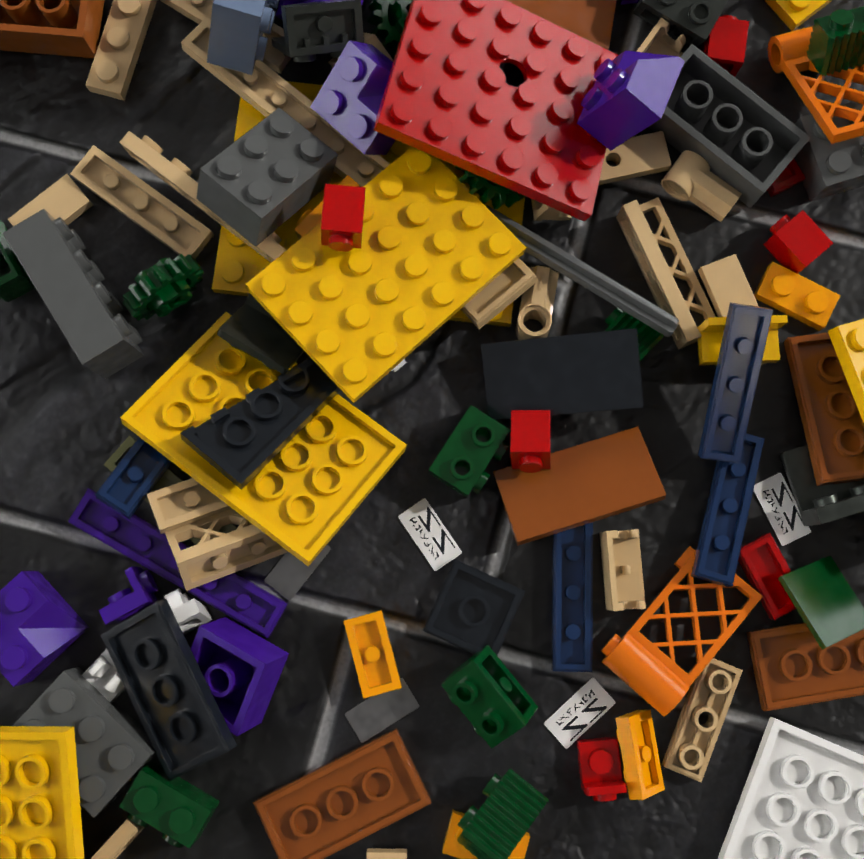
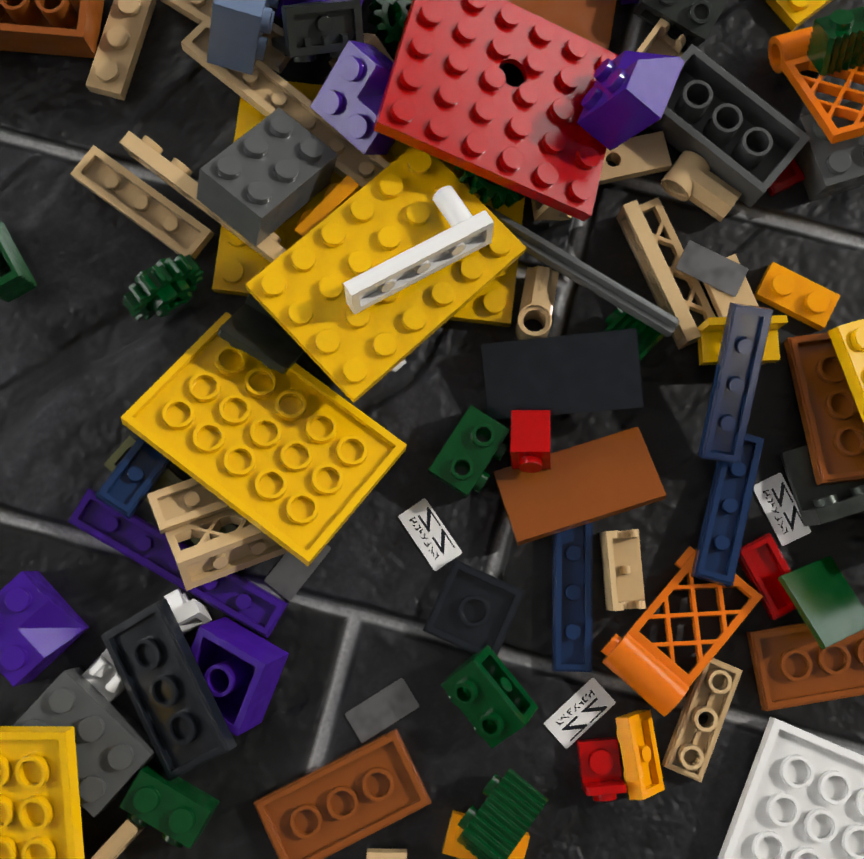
dark grey brick [3,209,144,379] -> none
tan tile [8,174,93,227] -> none
dark purple bracket [98,566,158,625] -> none
black wing [180,358,341,490] -> none
red brick [321,184,366,252] -> none
light orange plate [343,610,402,699] -> none
tan tile [460,258,537,329] -> none
red brick [701,15,749,77] -> none
red brick [763,210,834,274] -> none
none -> white piece [343,185,494,315]
none -> flat silver sticker [676,240,749,297]

